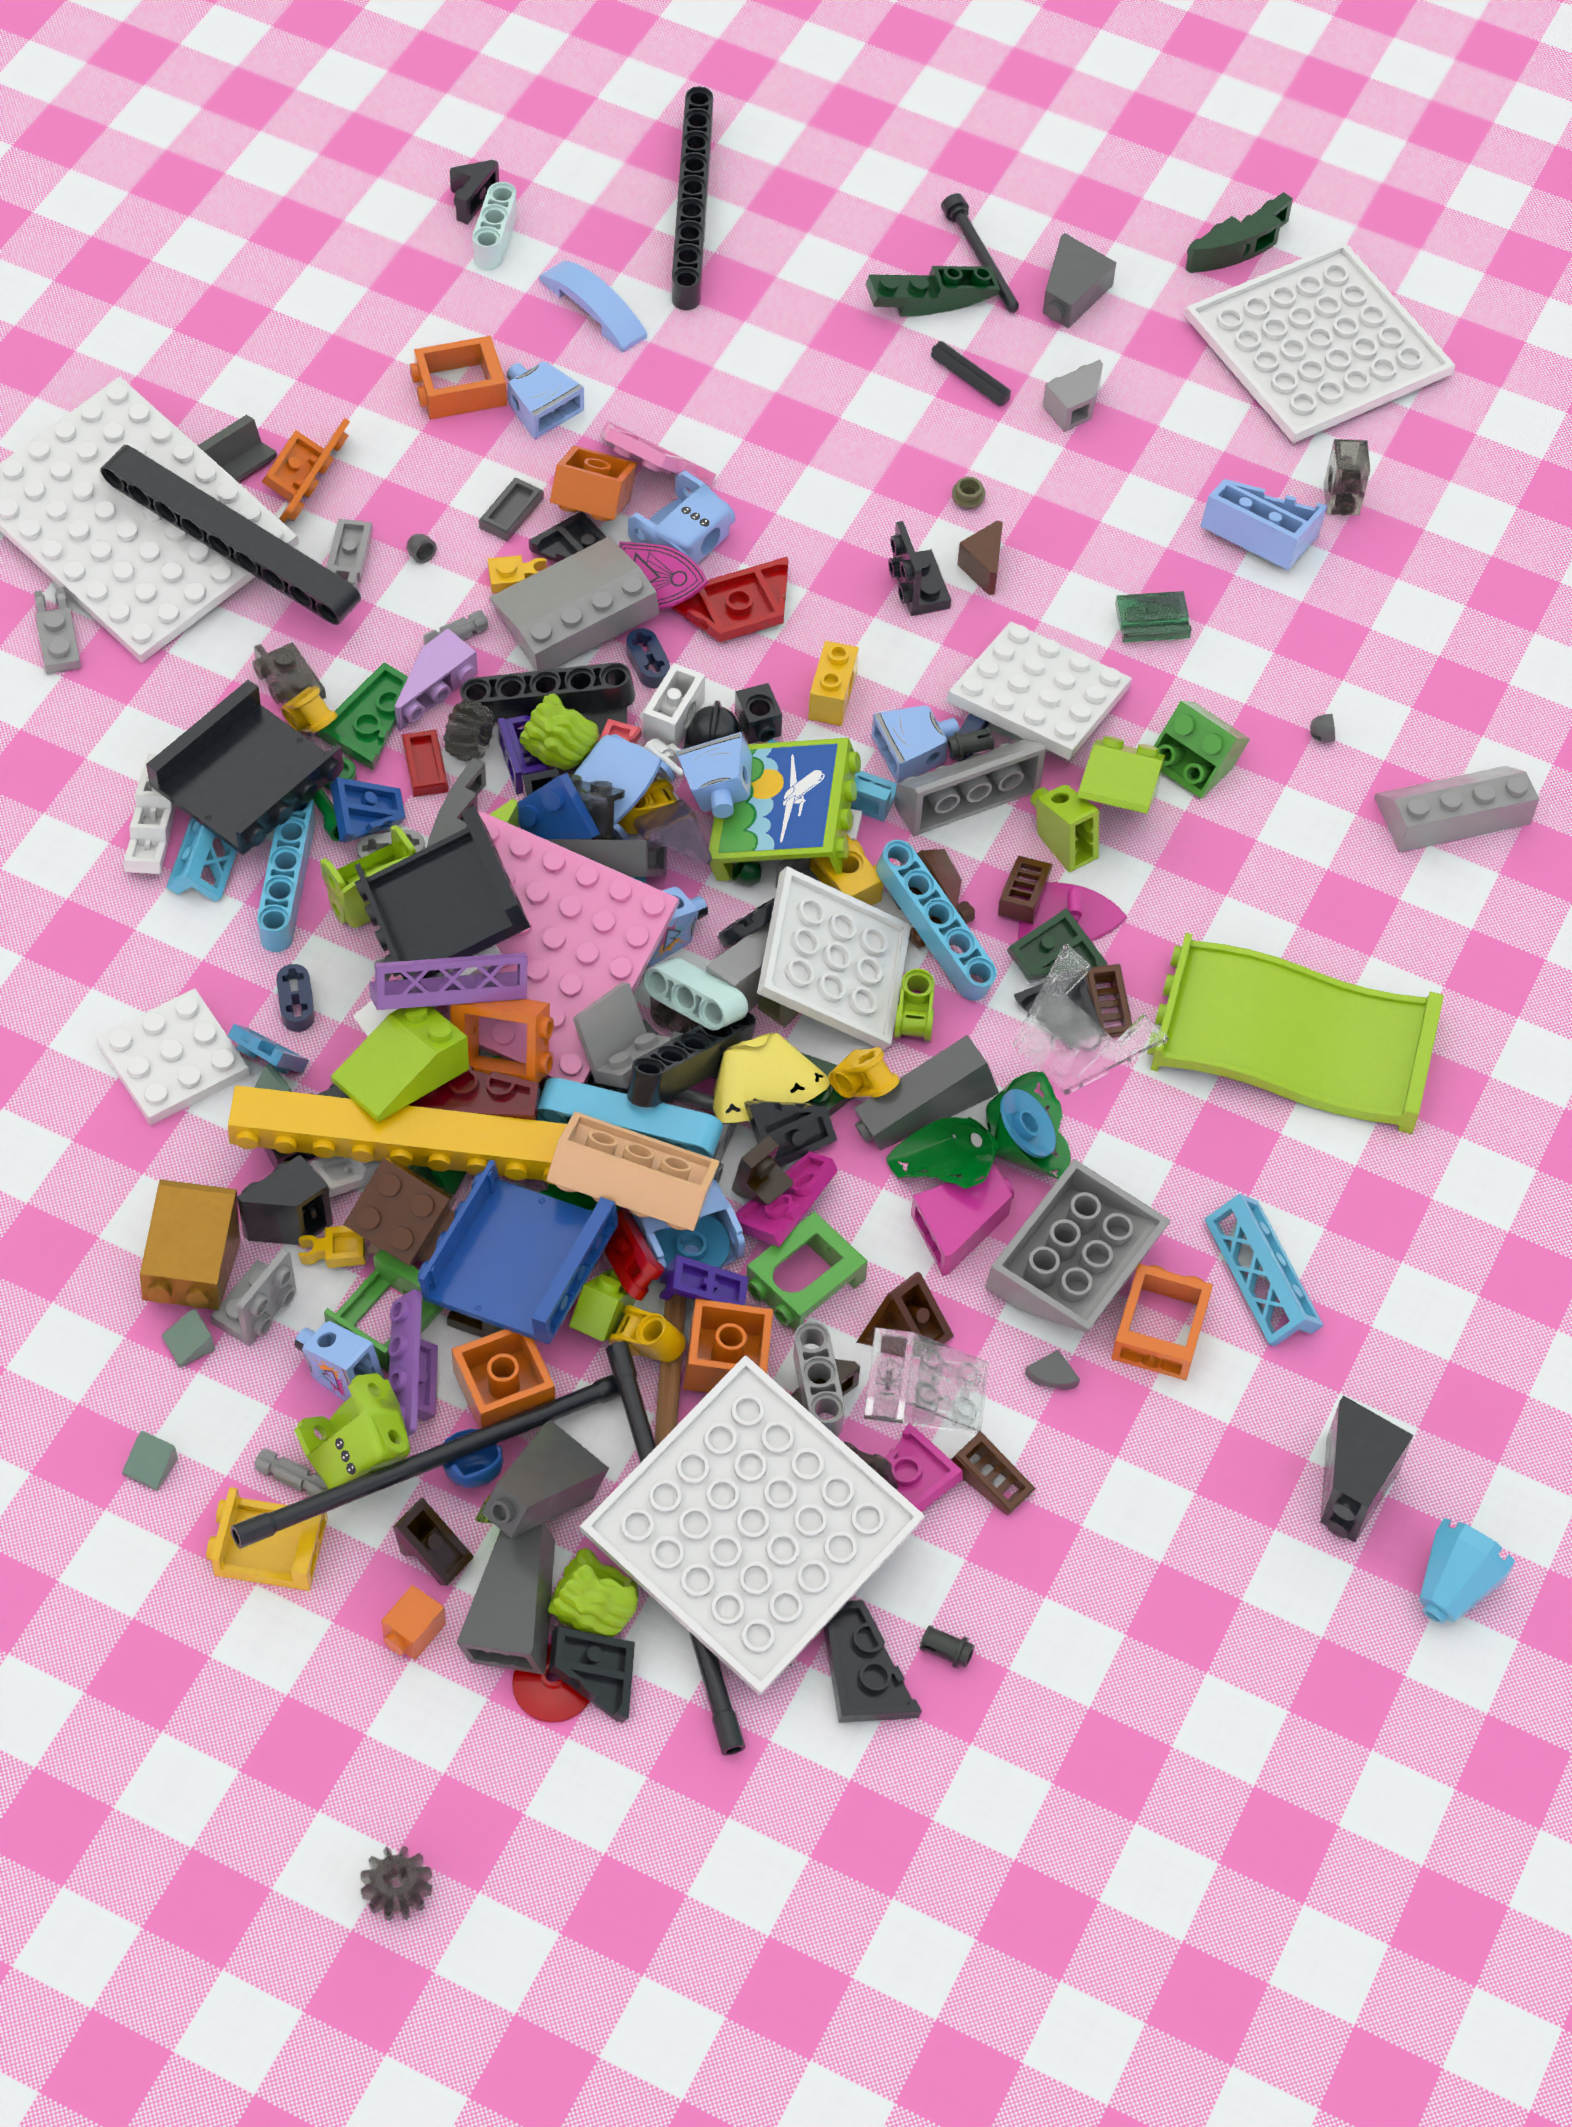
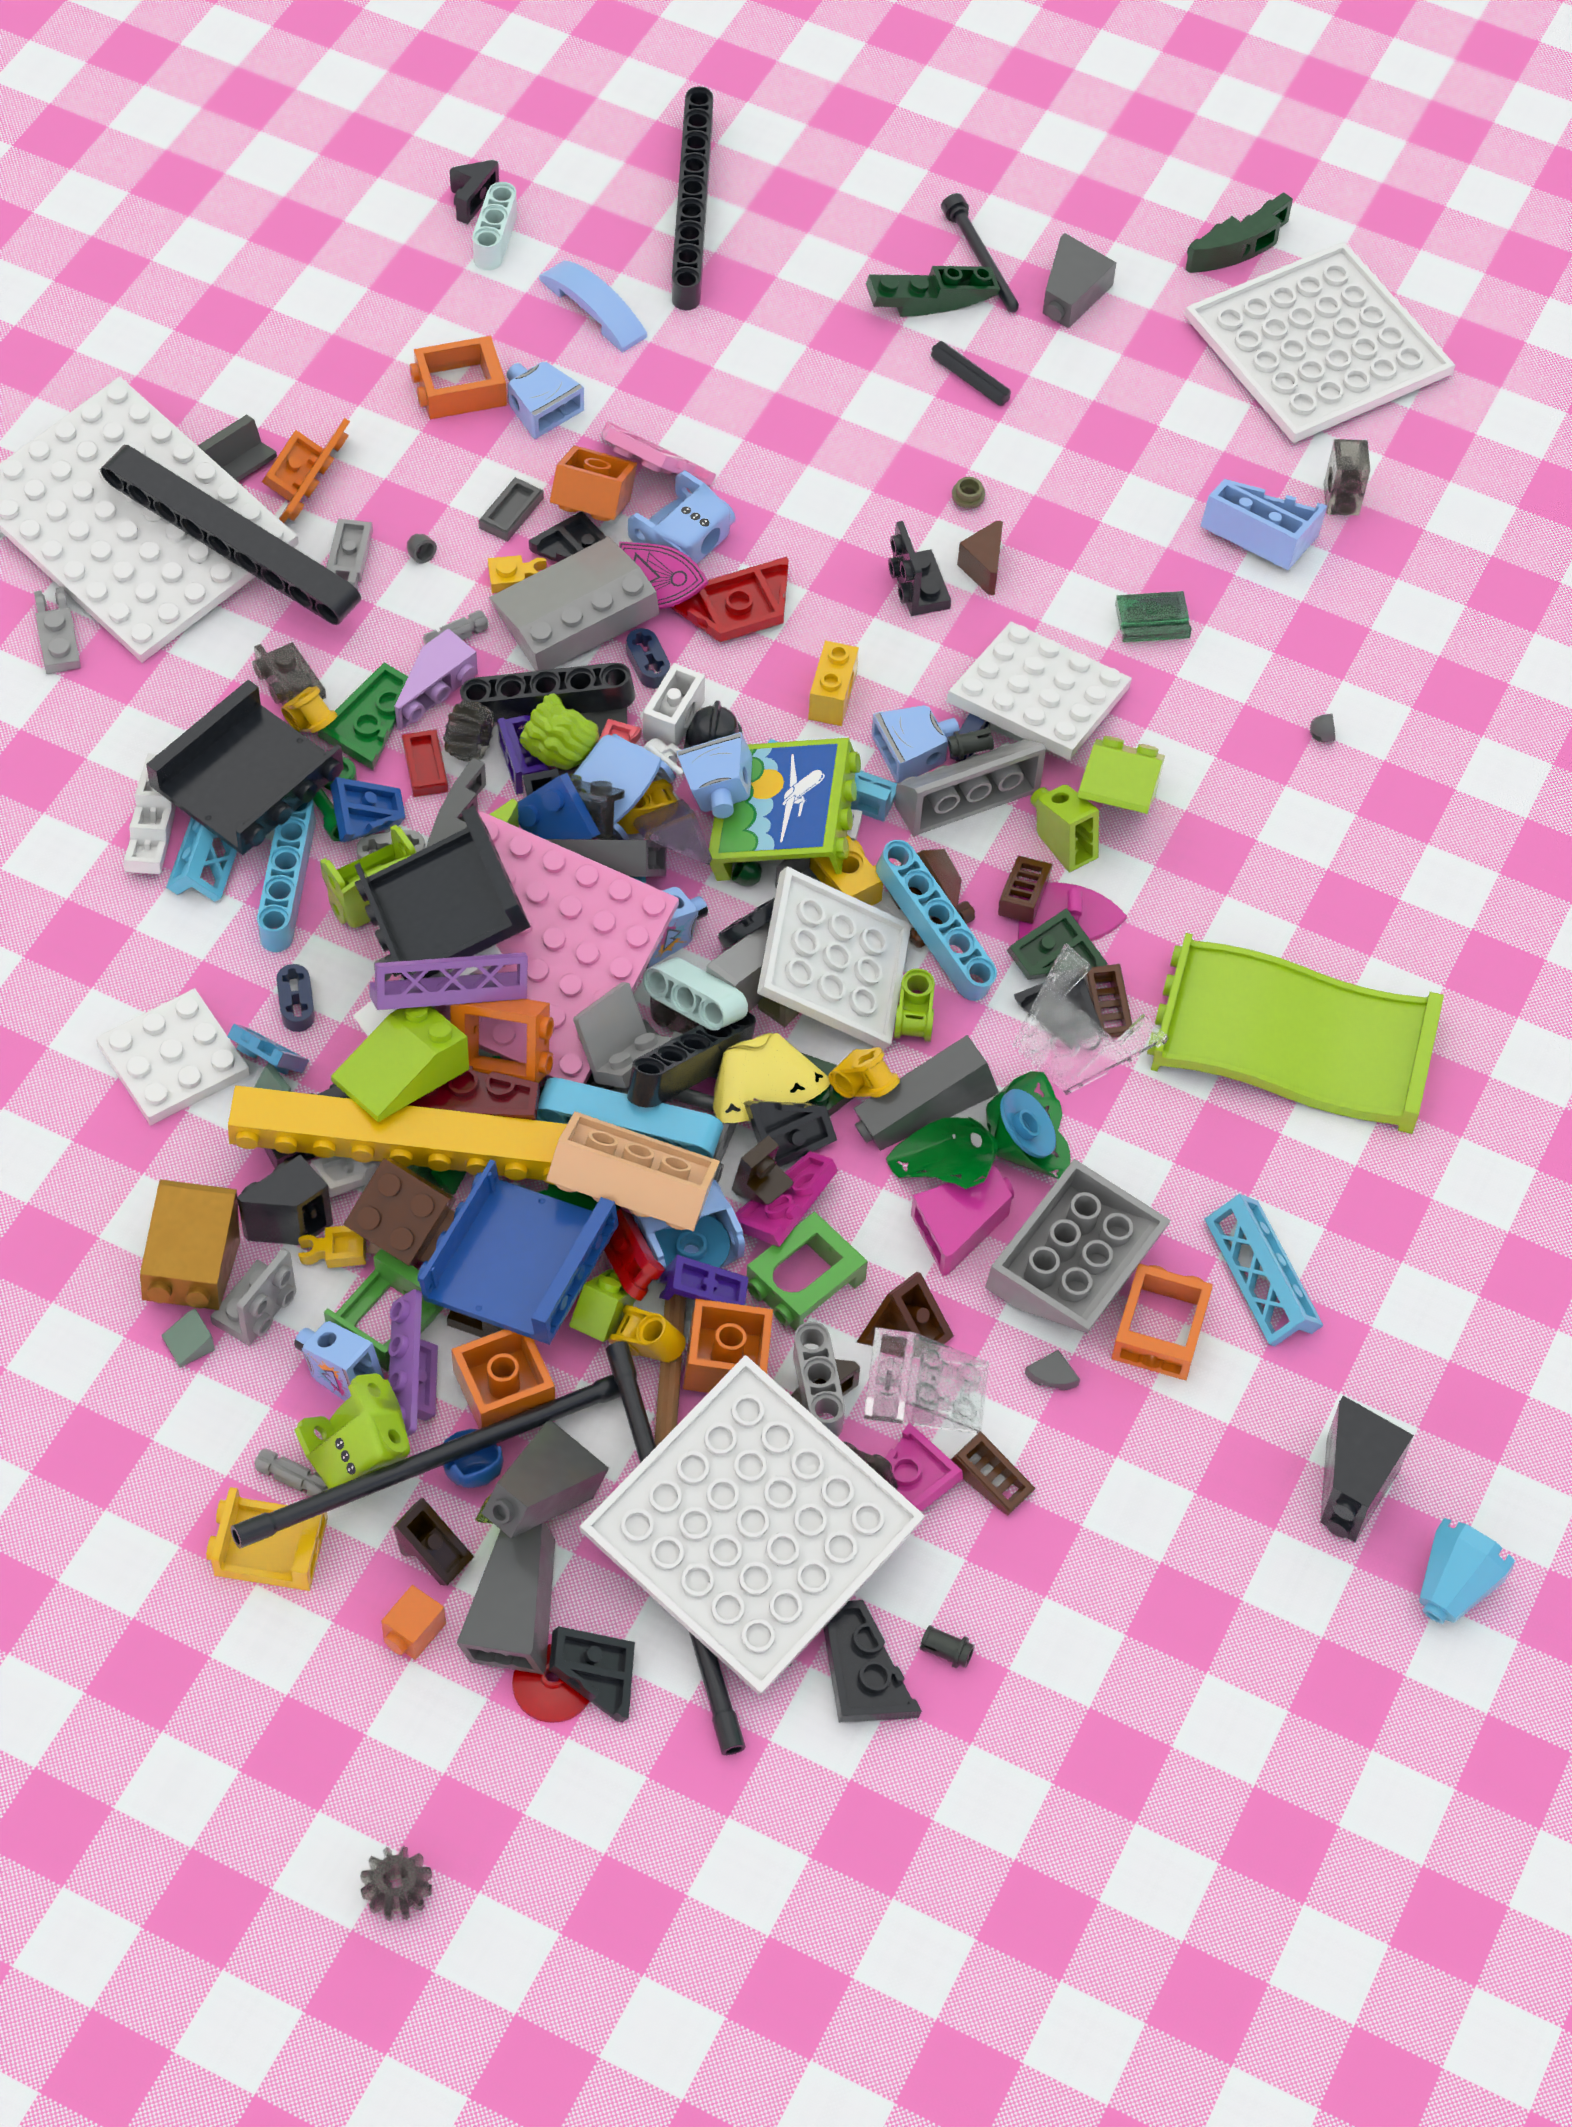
sand green slope [122,1431,178,1491] -> none
lime hair [548,1548,639,1637] -> none
black brick [735,683,782,744] -> none
light grey slope [1042,359,1103,432] -> none
bright green slope [1154,701,1250,798] -> none
light grey slope [1374,766,1539,853] -> none

